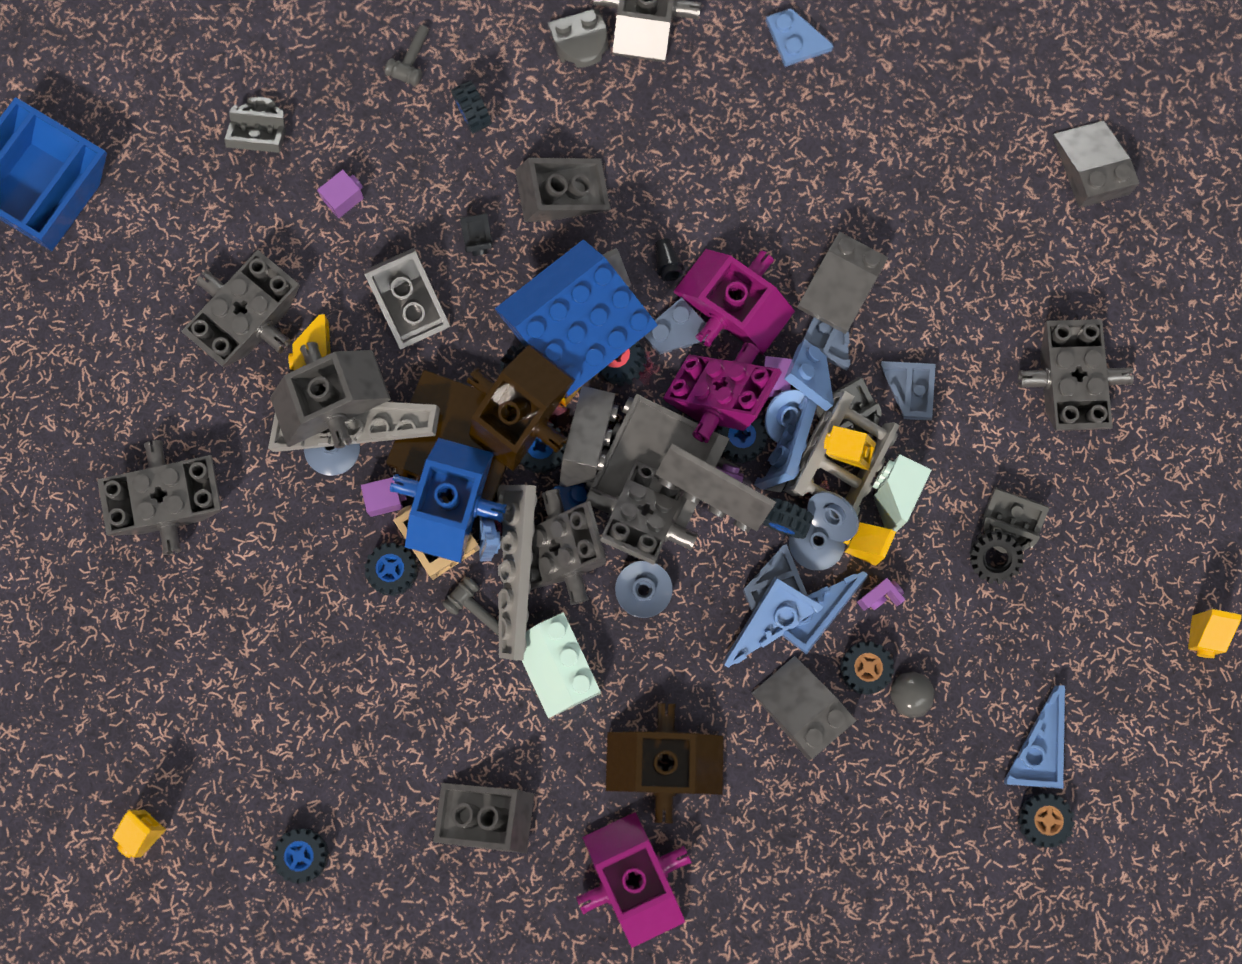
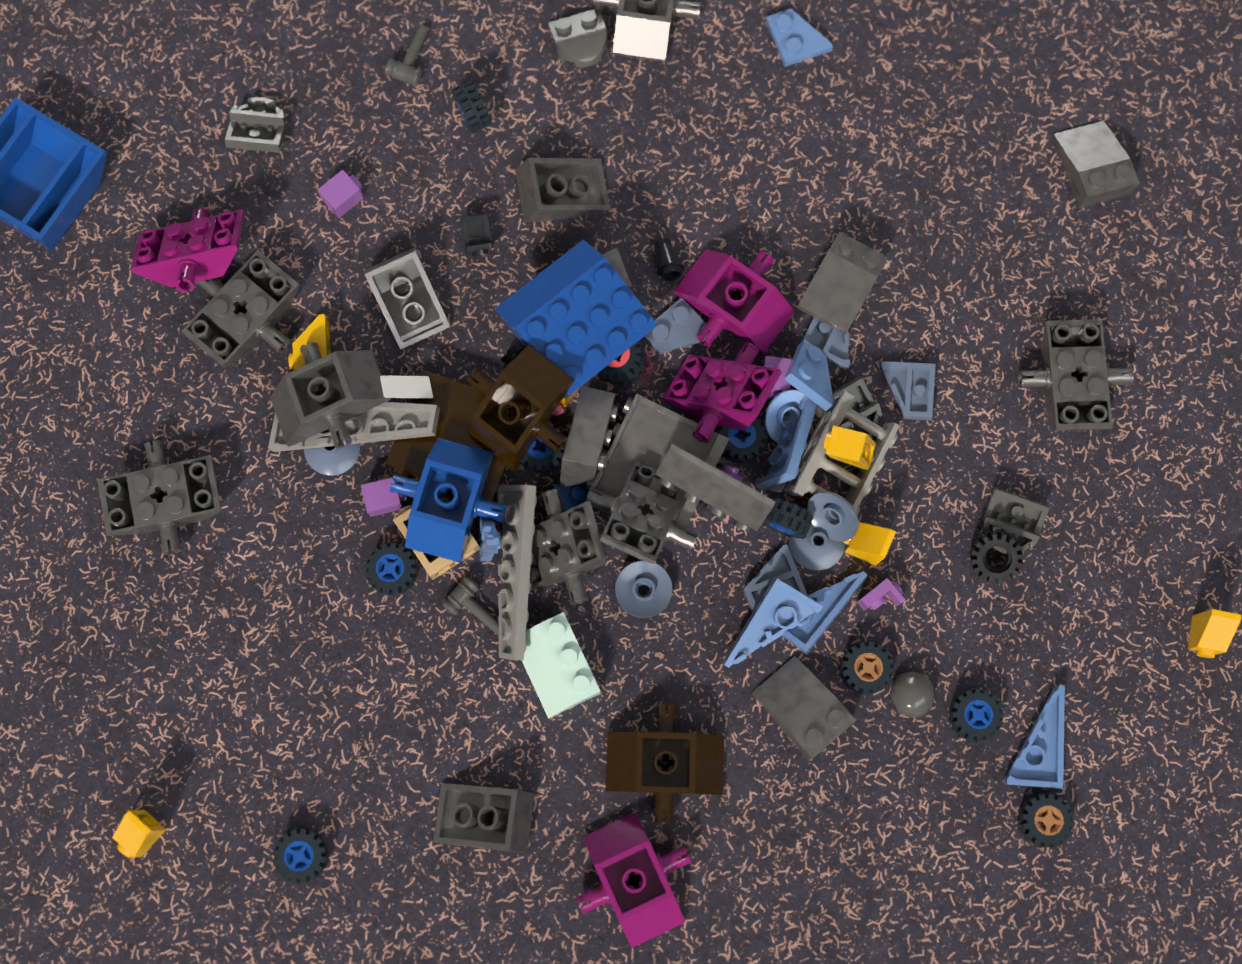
light aqua slope [872,455,931,532] -> none
none -> magenta slope [130,207,245,293]
none -> white sticker [380,375,433,398]
none -> black wheel [949,689,1005,742]

